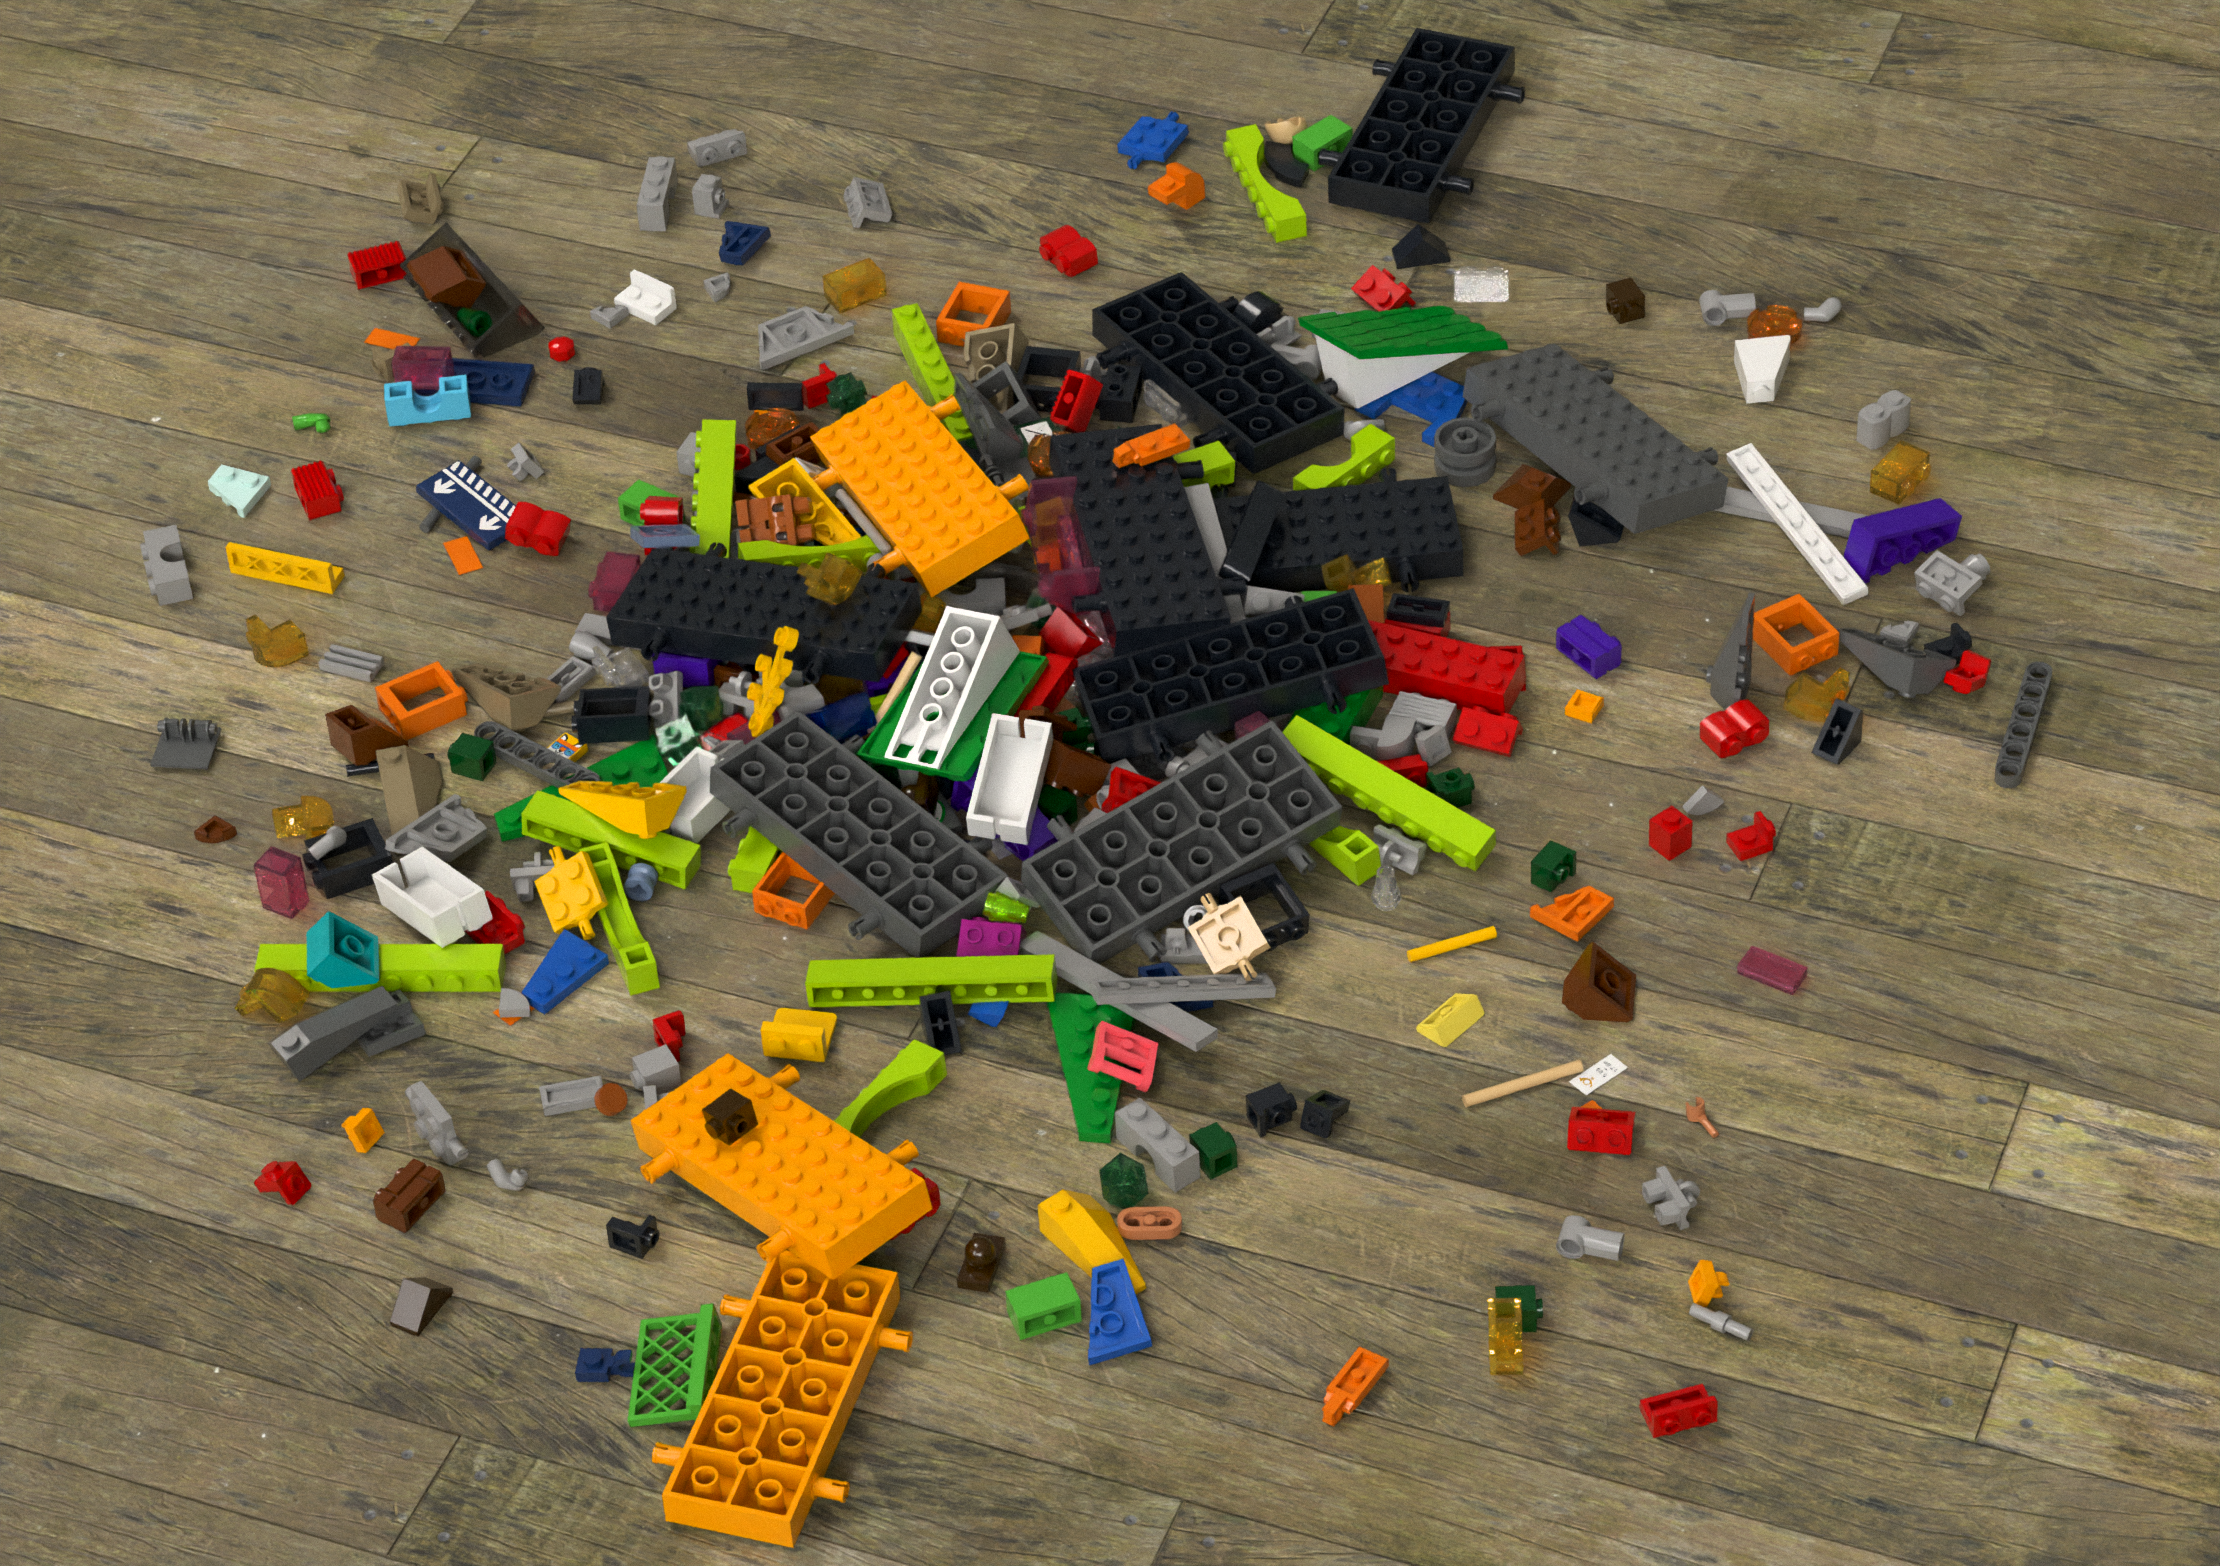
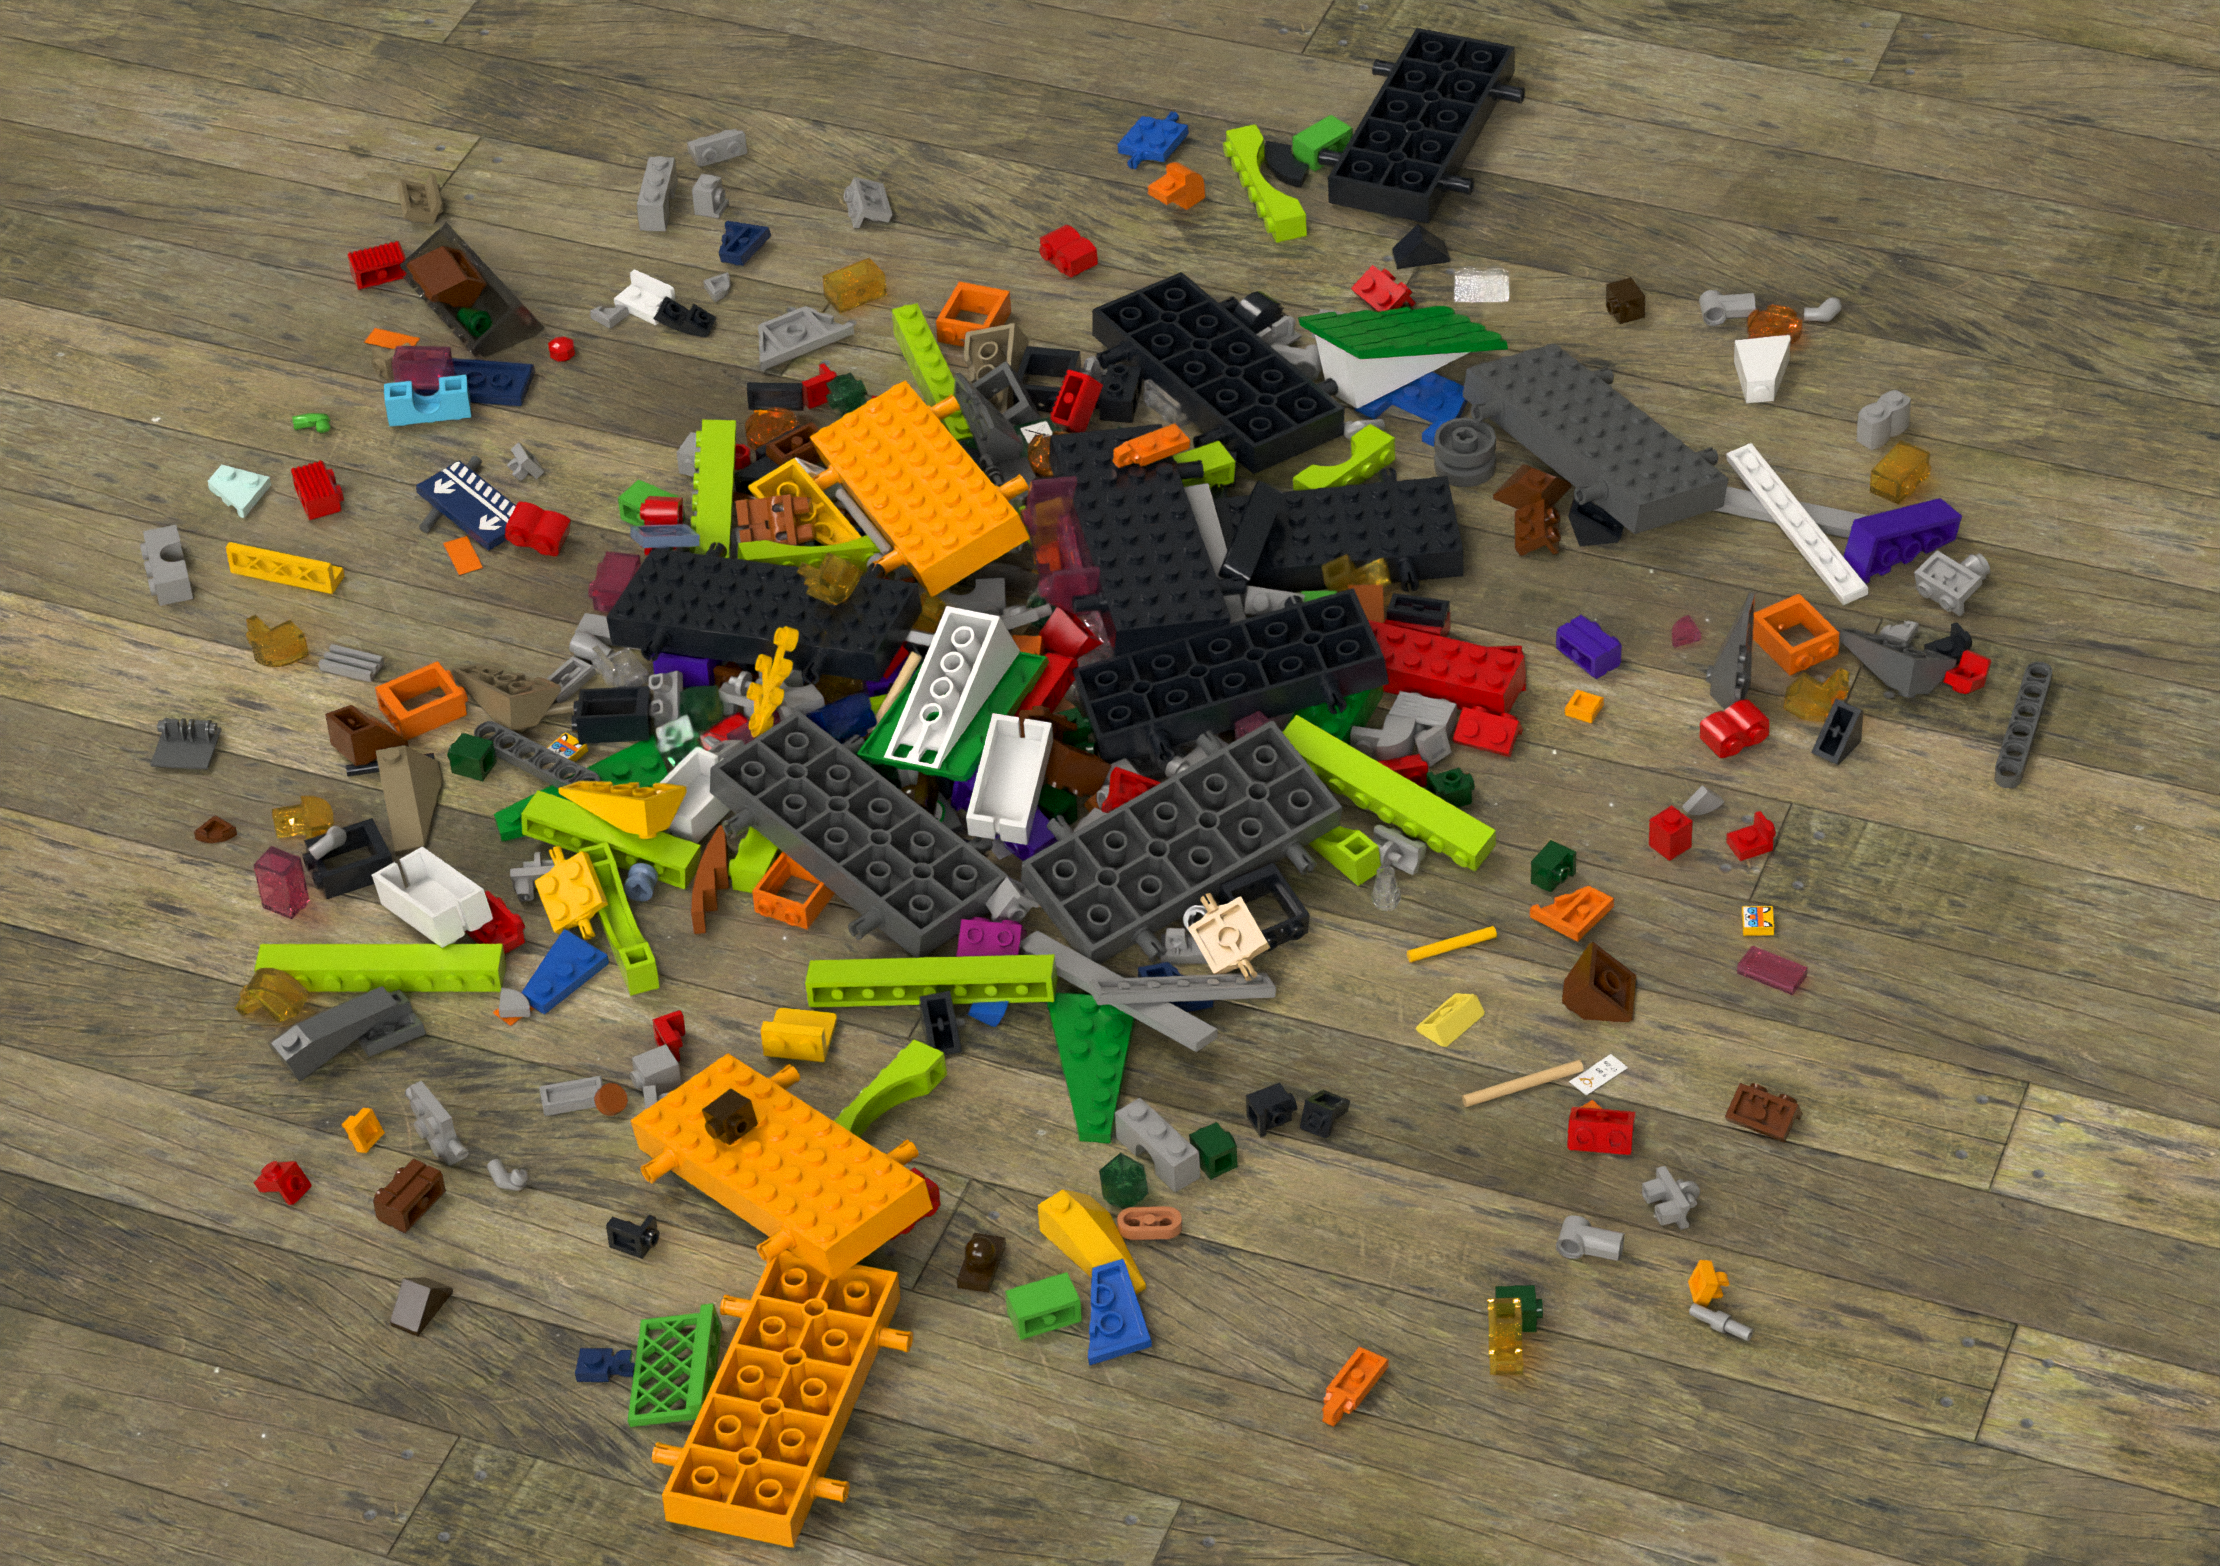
teal slope [306,911,379,988] -> none
light grey wing [385,794,487,862] -> none
black bracket [572,367,605,405] -> none
clear neon green cone [983,891,1030,923] -> none
coral plate [1087,1021,1158,1093] -> none
tan hair [1265,116,1307,145] -> none
red bracket [1639,1383,1718,1438] -> none
nougat hand [1686,1097,1719,1138] -> none
none -> black slope [653,296,717,337]
none -> dark orange slope [691,825,729,934]
none -> clear pink tile [1671,615,1701,648]
none -> reddish brown bracket [1725,1083,1803,1142]
none -> tile [1741,906,1774,936]

